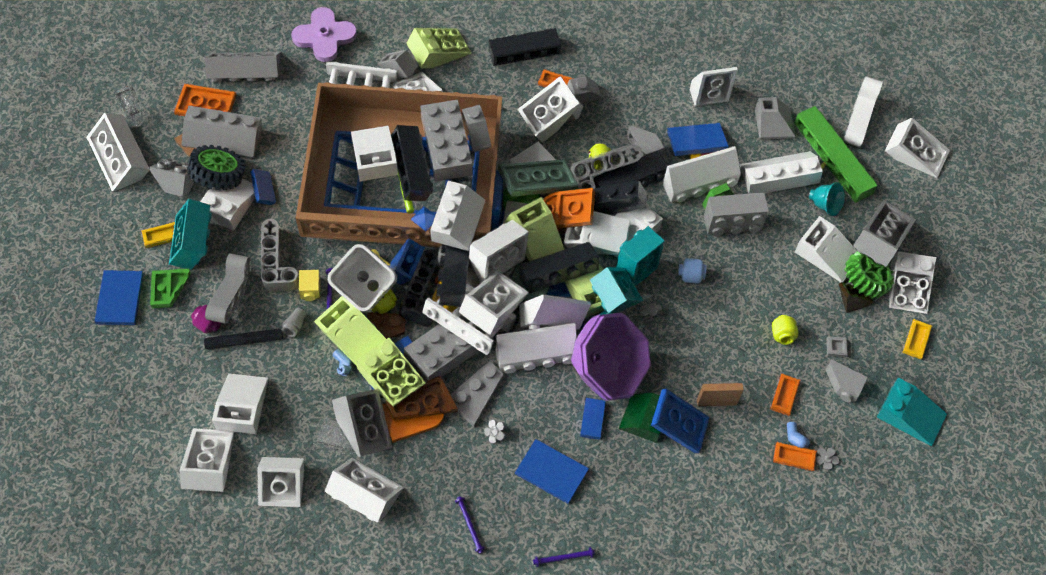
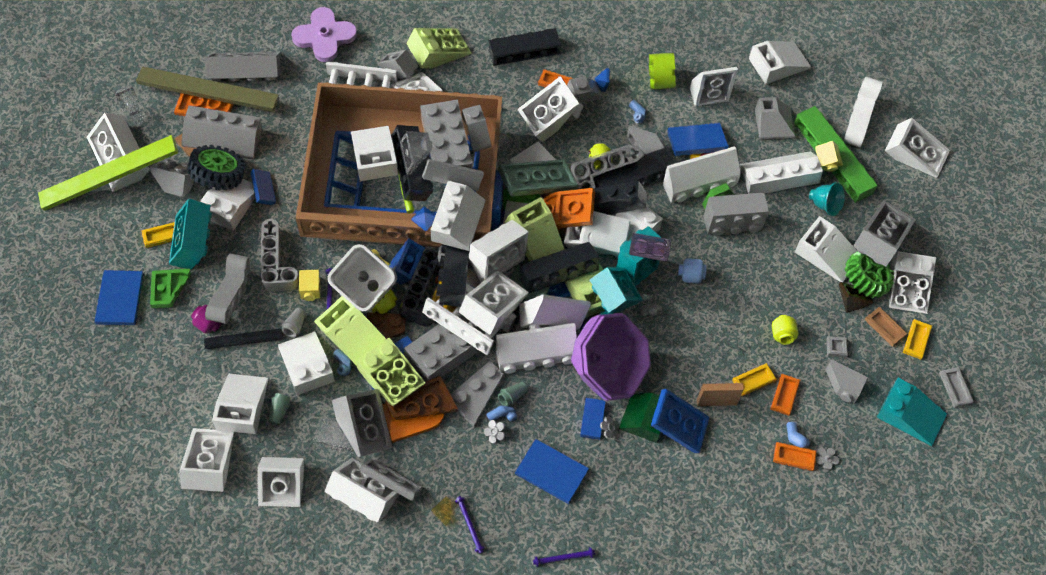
none -> lime tile [38,135,178,210]
none -> olive tile [136,66,279,112]
none -> sand green cone [268,393,291,425]
none -> white slope [278,331,335,395]
none -> light grey tile [359,458,423,501]
none -> clear slope [400,131,432,175]
none -> light grey tile [422,159,484,191]
none -> clear yellow tile [431,496,452,526]
none -> medium blue arm [486,406,518,421]
none -> sand green cone [498,382,528,407]
none -> blue slope [594,68,610,92]
none -> light grey plant [600,416,619,439]
none -> medium blue arm [629,100,646,123]
none -> clear purple slope [629,233,671,261]
none -> lime brick [649,53,676,89]
none -> yellow tile [732,363,777,396]
none -> white slope [749,41,811,84]
none -> light yellow brick [815,141,843,172]
none -> medium nougat tile [865,307,907,347]
none -> light grey tile [939,367,974,408]

